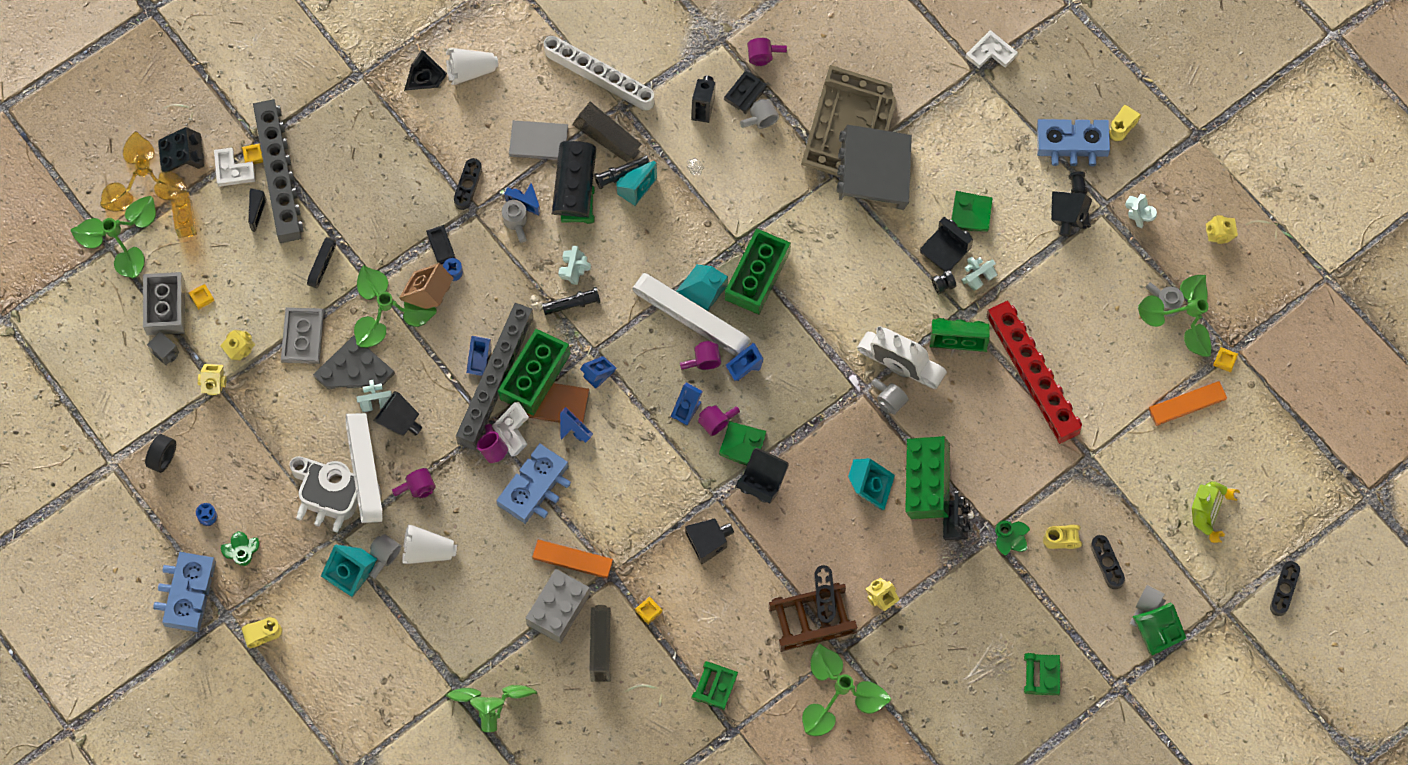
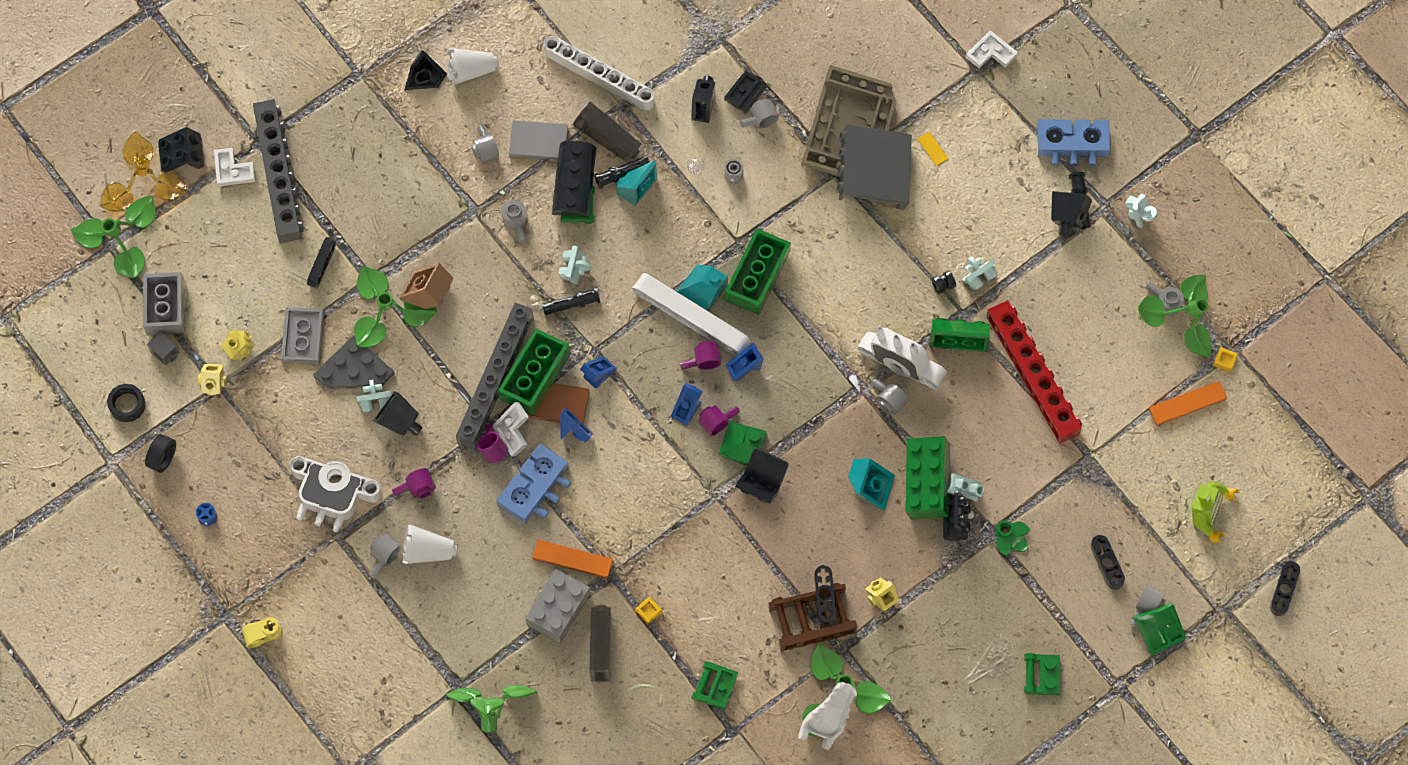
medium blue piece [153,552,216,632] -> none
clear yellow brick [170,192,197,238] -> none
yellow tile [188,284,215,310] -> none
green plate [220,531,260,566] -> none
yellow tile [242,143,264,164] -> none
black slope [248,188,267,232] -> none
teal slope [321,544,377,597] -> none
white beam [346,413,382,523] -> none
black tile [426,225,456,265] -> none
blue wheel [443,258,463,281] -> none
black beam [454,158,482,210] -> none
blue slope [466,336,492,376] -> none
blue slope [504,183,540,216] -> none
black torso [685,519,734,565] -> none
magenta piece [747,38,787,66] -> none
black bracket [920,217,973,272] -> none
green plate [951,191,993,232] -> none
light yellow piece [1043,525,1082,549] -> none
light yellow piece [1109,105,1141,141] -> none
light yellow brick [1206,215,1238,244] -> none
none -> black tyre [107,384,146,422]
none -> light grey piece [471,125,499,163]
none -> light grey wheel [725,159,743,184]
none -> white animal [798,682,857,750]
none -> yellow sticker [917,132,948,166]
none -> light aqua hips [947,474,984,501]

